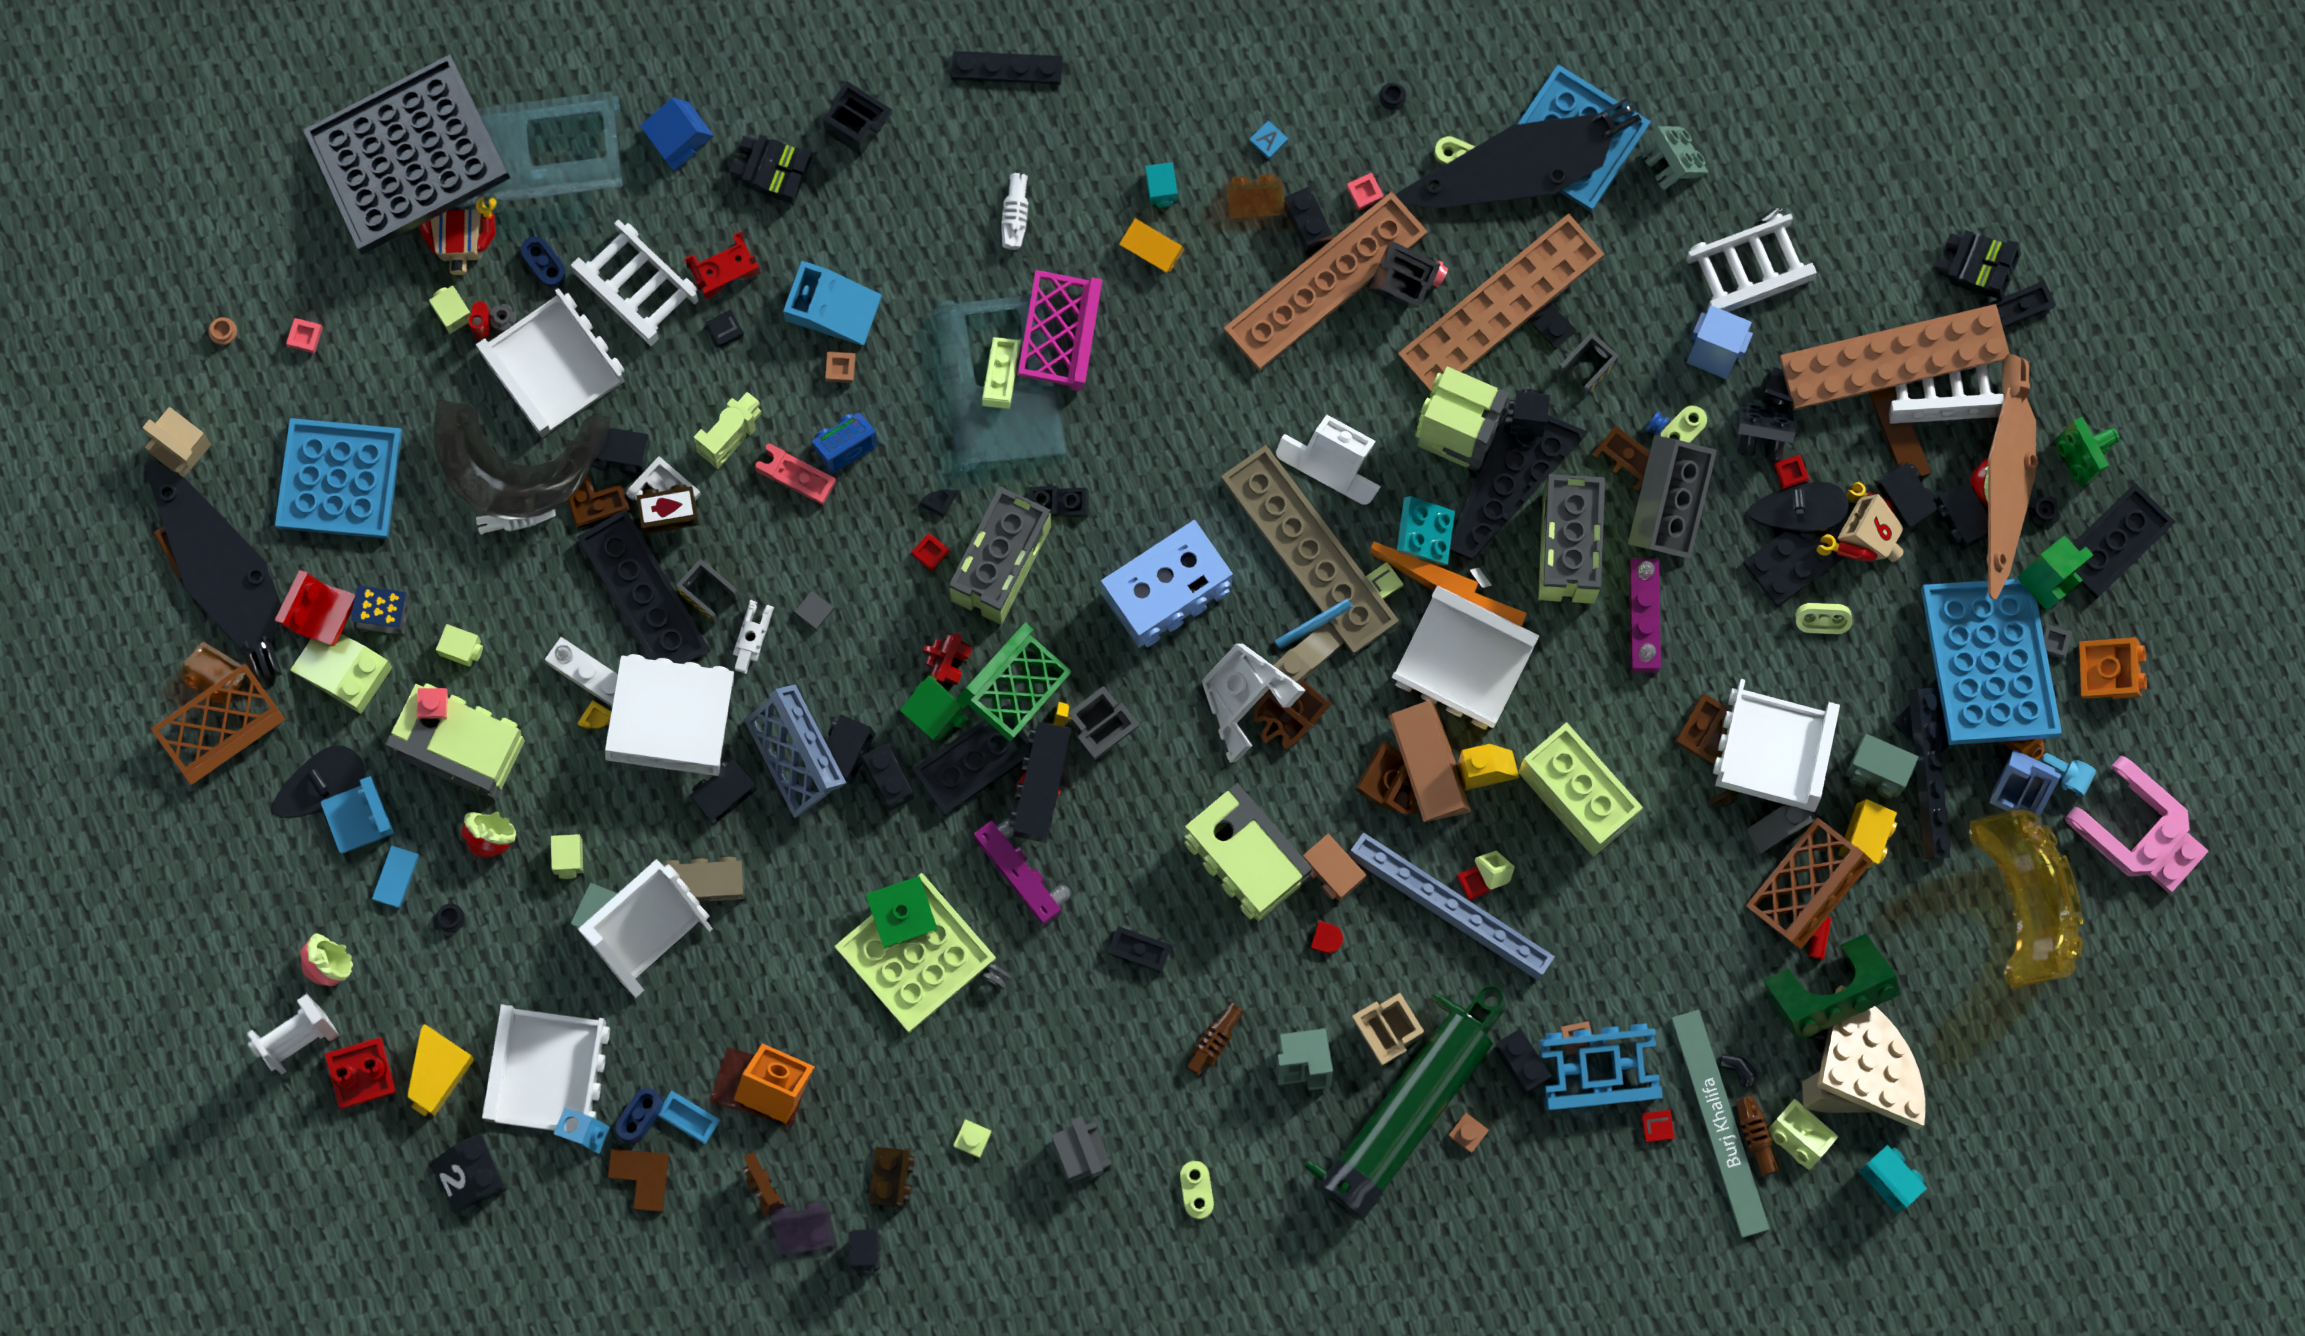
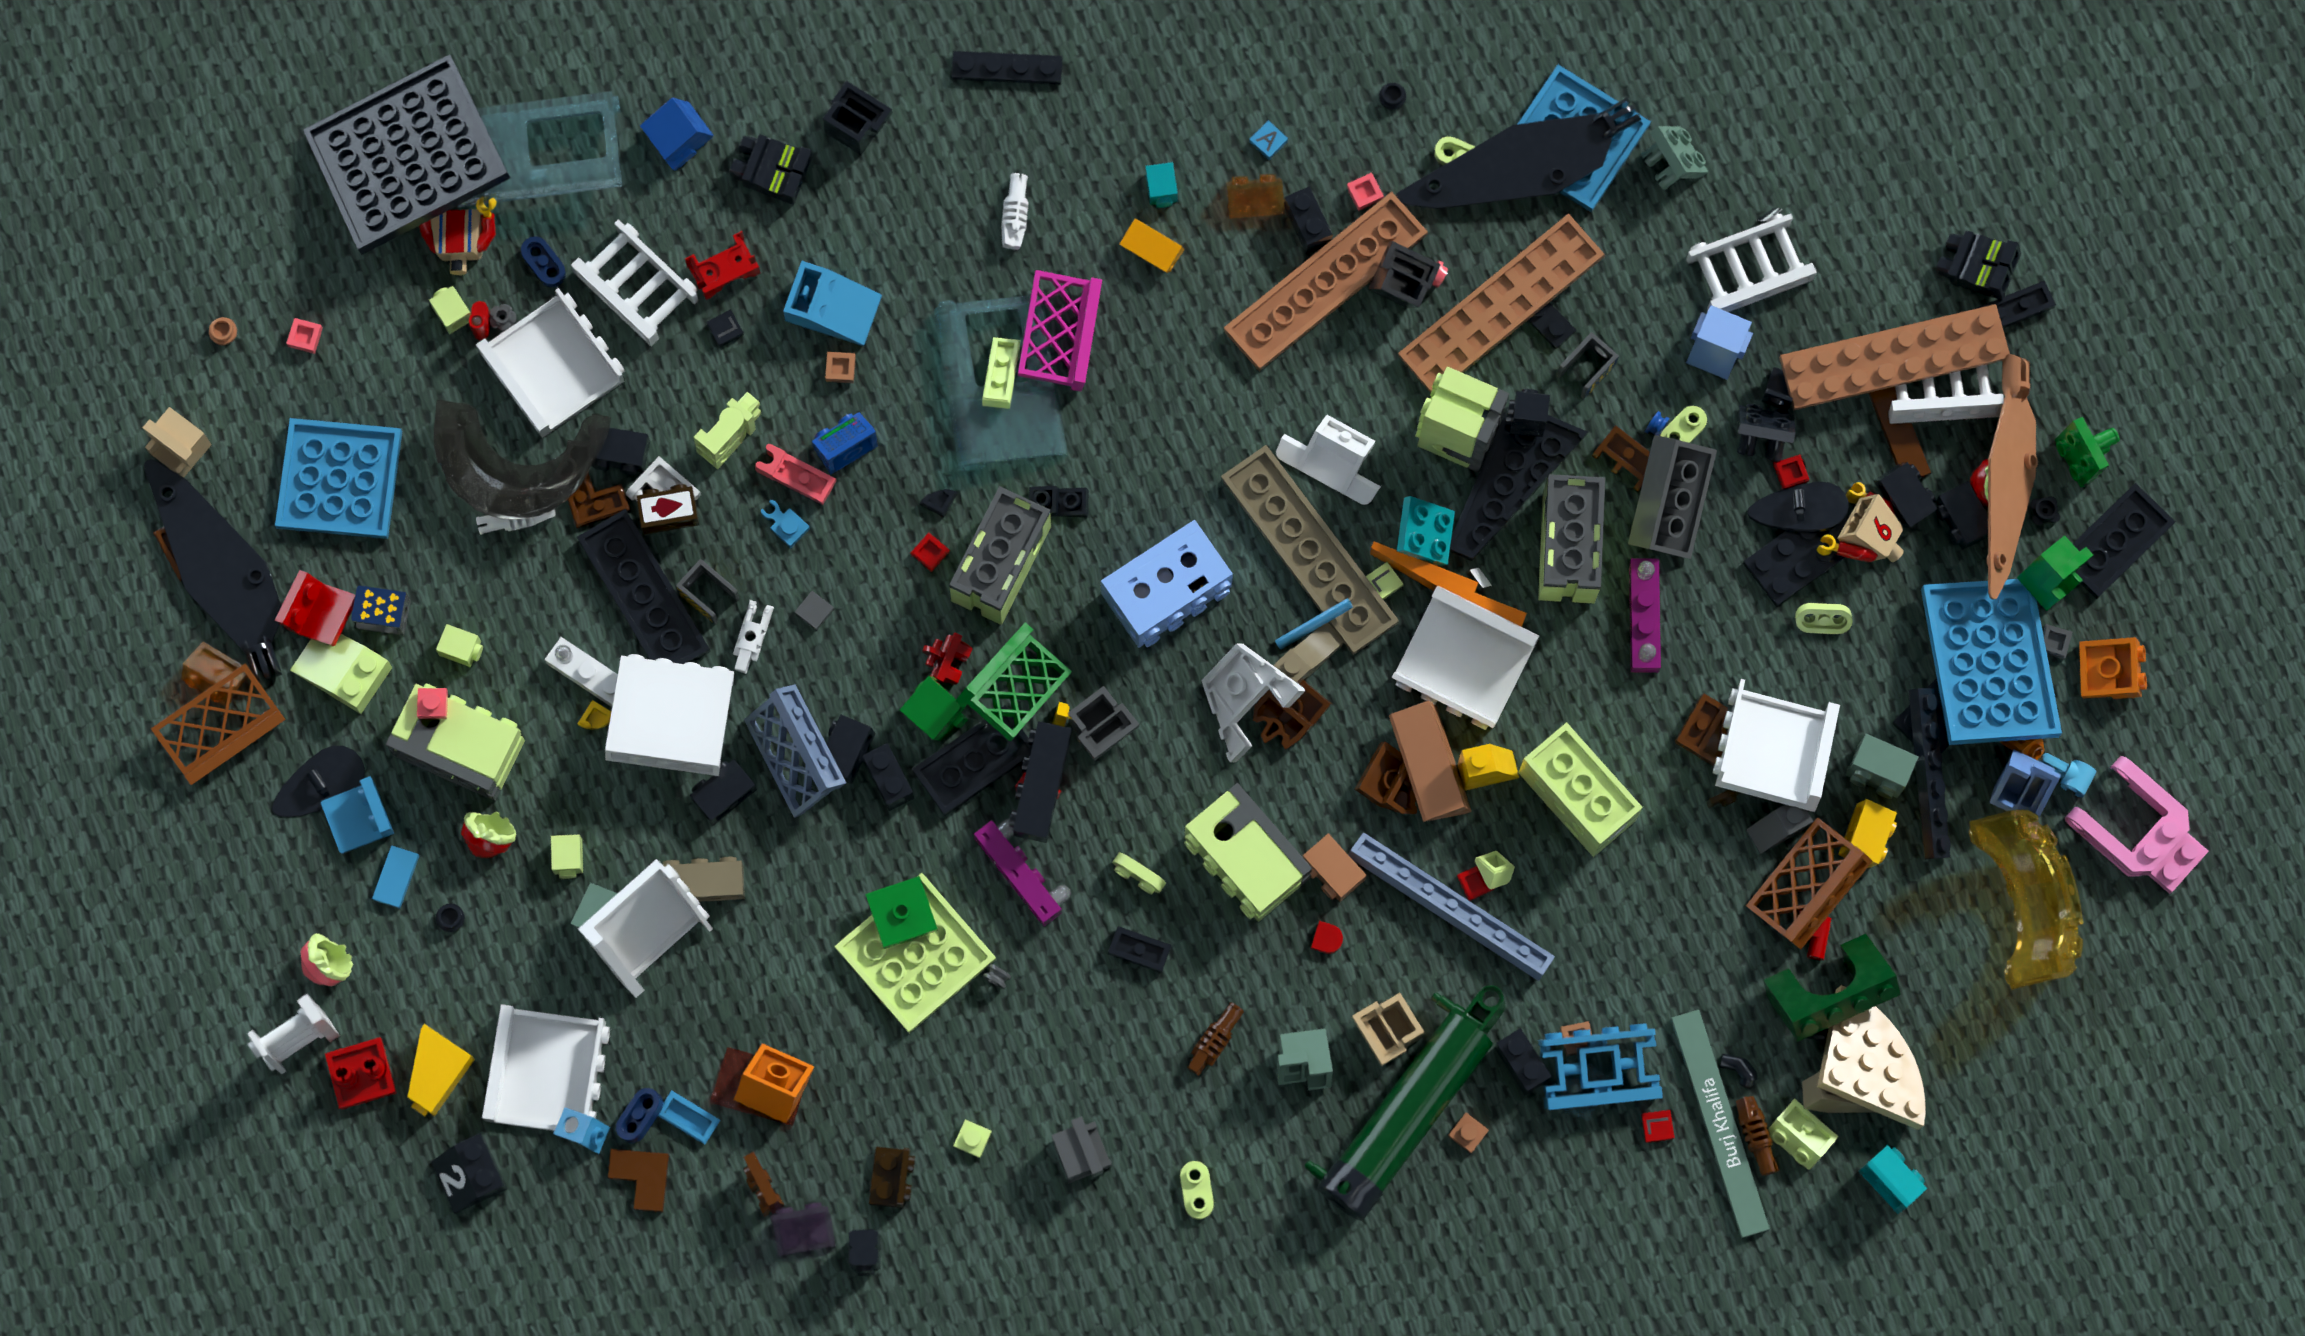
none -> dark azure plate [761,500,810,548]
none -> yellowish green plate [1112,852,1166,895]

